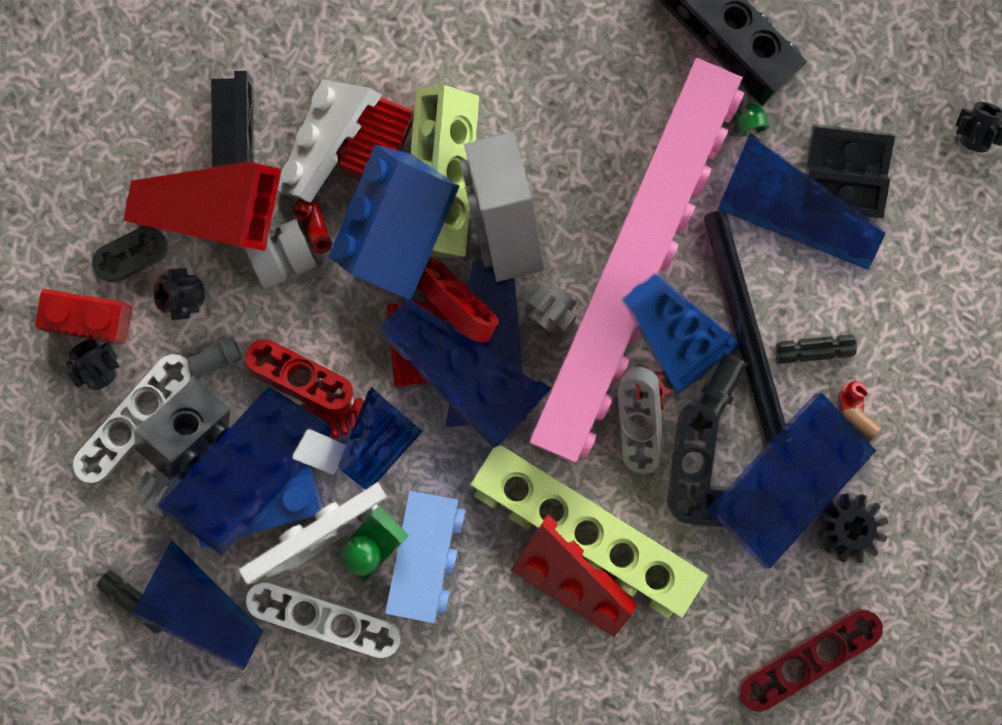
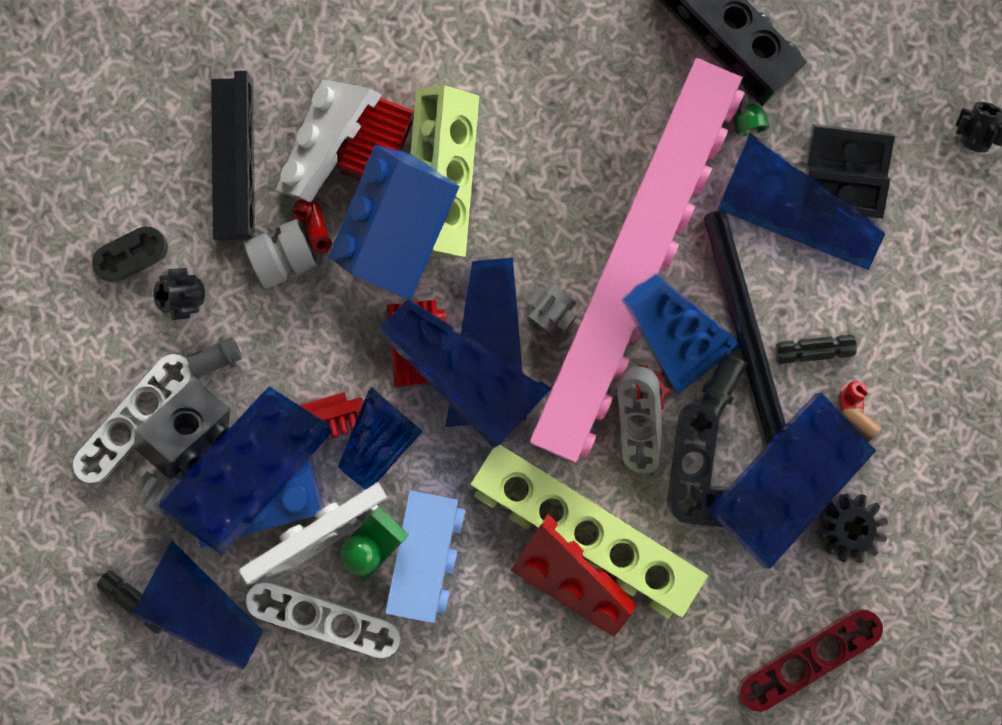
red brick [35,289,133,345] -> none
black gear [66,339,120,390] -> none
red slope [123,161,282,251] -> none
red beam [245,339,354,417] -> none
white sticker [292,429,350,475] -> none
red beam [417,257,499,342] -> none
light grey brick [459,132,544,282] -> none

